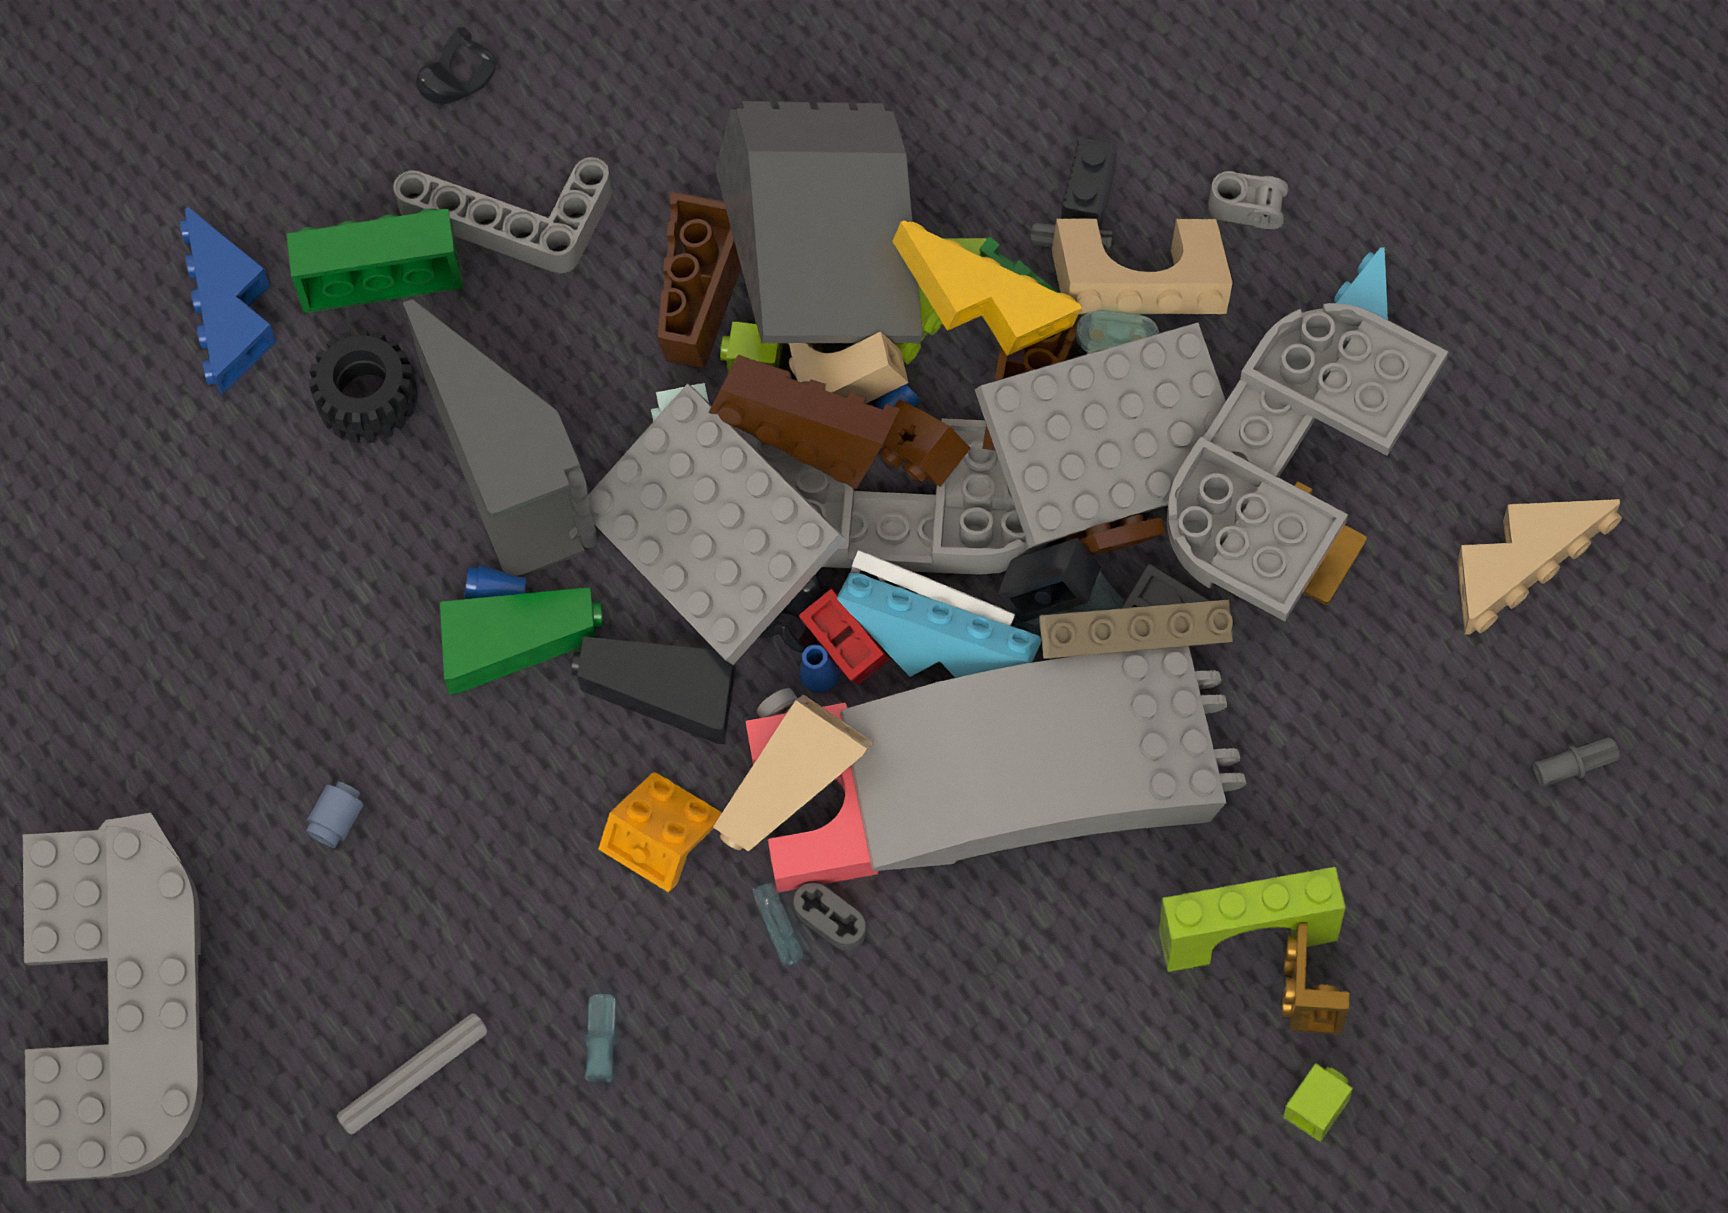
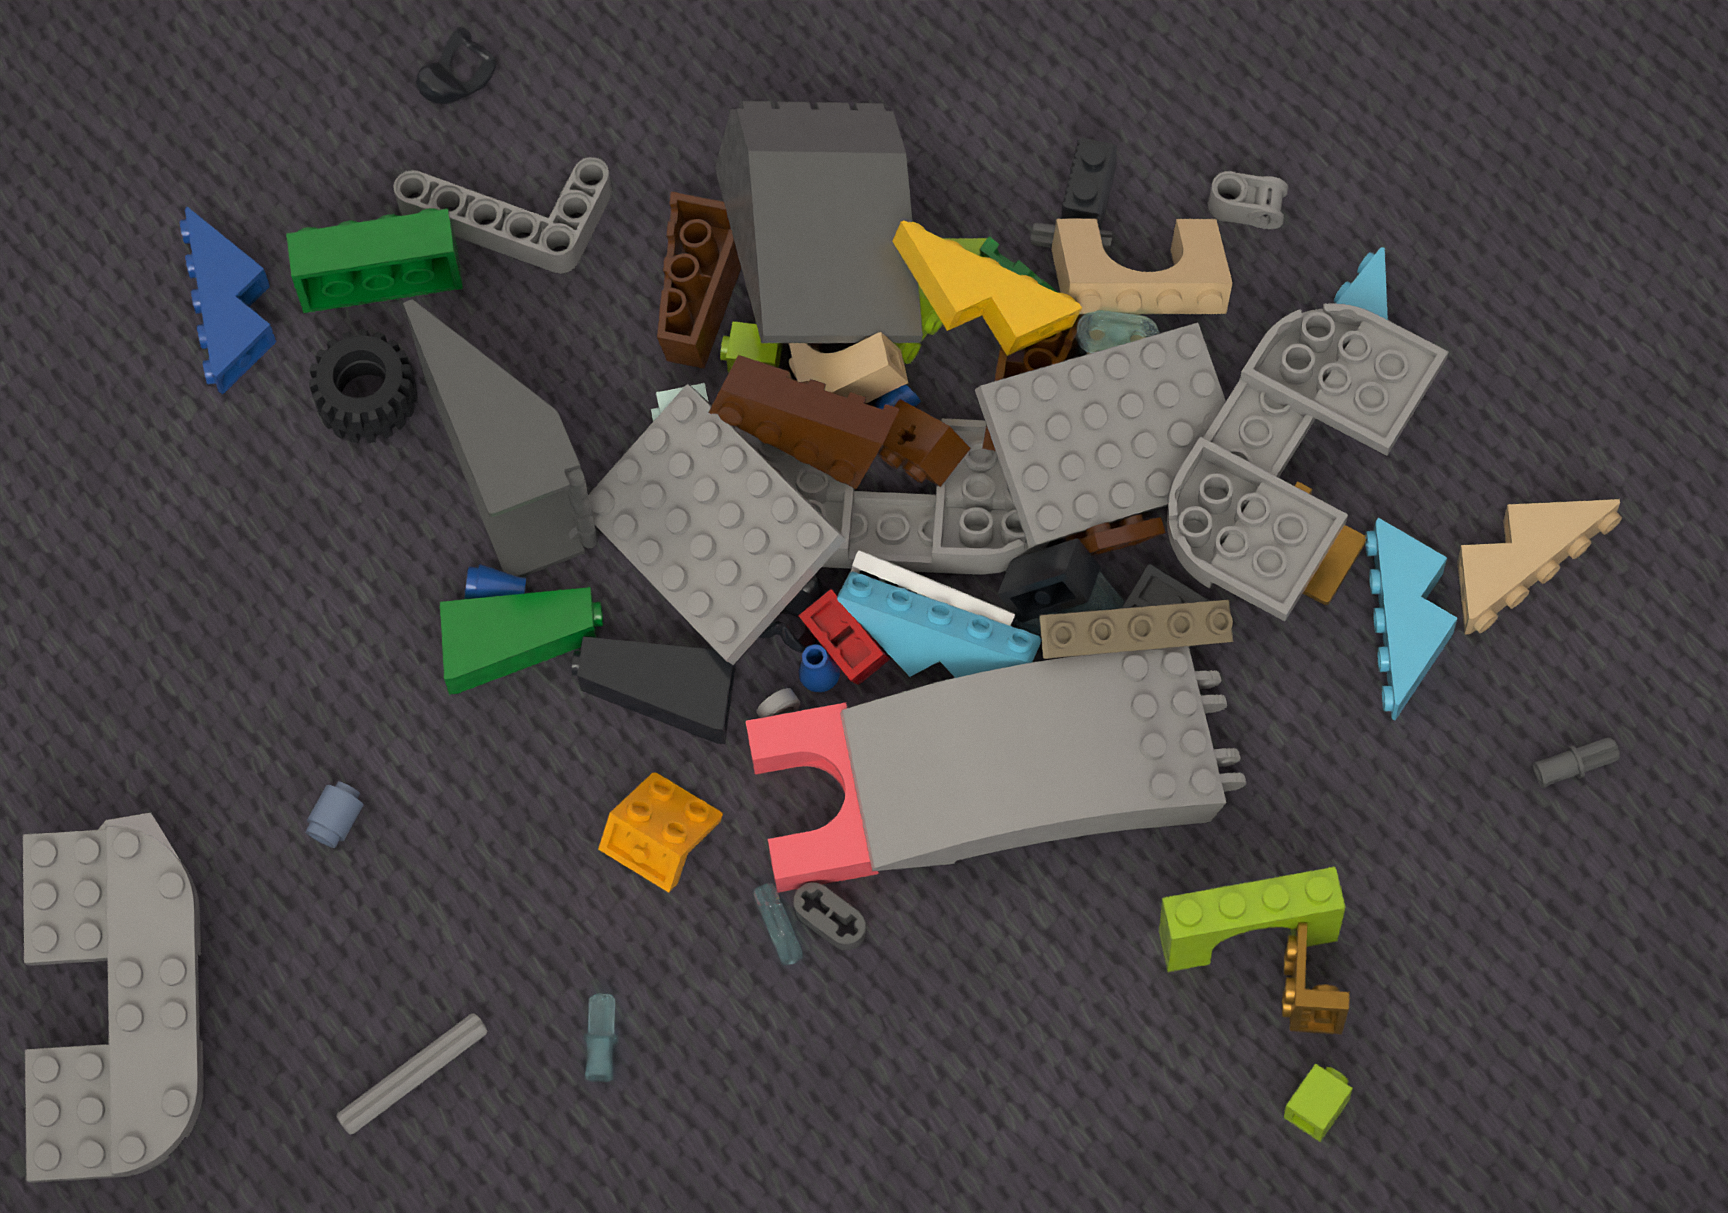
tan slope [713,695,875,851] -> none
none -> medium azure slope [1365,518,1457,720]

